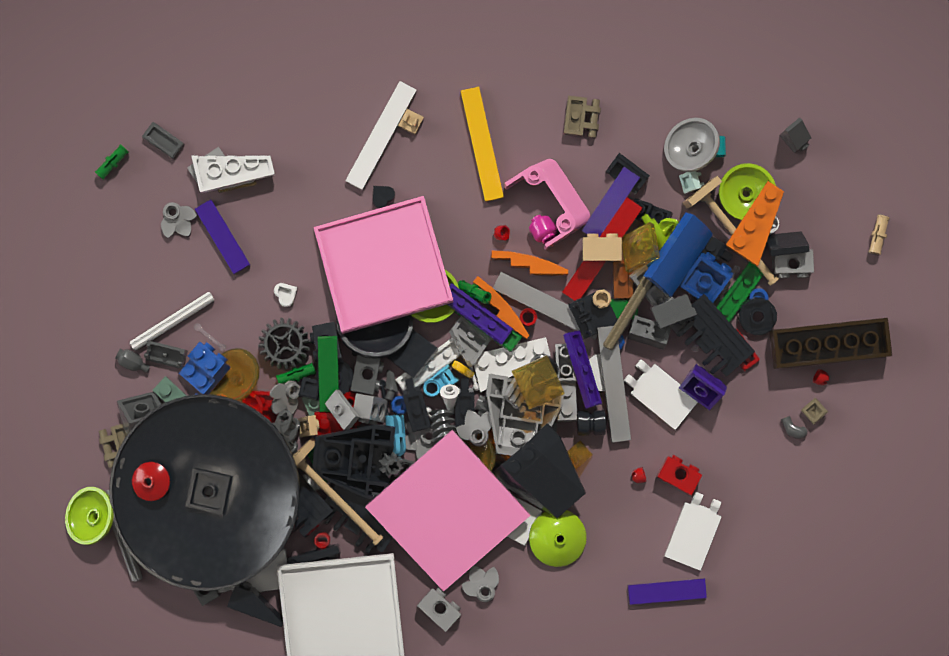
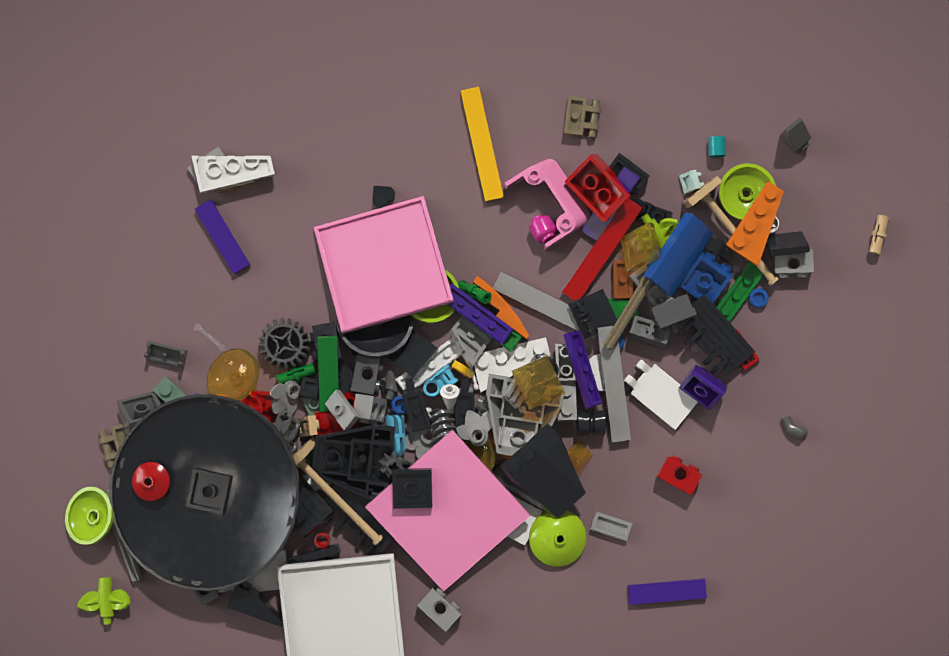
green pin [95,144,129,180] -> none
dark grey plant [115,349,150,373] -> none
white axle [130,292,214,350] -> none
dark grey tile [142,122,184,159] -> none
light grey plate [161,202,197,238] -> none
blue plate [179,342,231,394] -> none
white tile [274,283,298,307] -> none
white tile [345,81,417,190] -> none
tan tile [398,109,424,135] -> none
light grey plate [462,566,499,602] -> none
orange slope [491,250,568,276] -> none
red hinge [493,225,510,241] -> none
red beam [519,308,537,327] -> none
tan brick [583,234,622,261] -> none
tan tile [592,289,612,309] -> none
red hinge [631,467,647,484] -> none
light grey dish [664,118,720,172] -> none
white tile [664,492,721,571] -> none
black tile [738,297,777,335] -> none
dark brown brick [770,318,892,369] -> none
dark tan tile [801,398,828,425] -> none
red hinge [813,369,829,386] -> none
none -> lime plant [77,577,131,625]
none -> black tile [392,468,433,509]
none -> red slope [564,154,631,223]
none -> light grey tile [590,511,633,542]

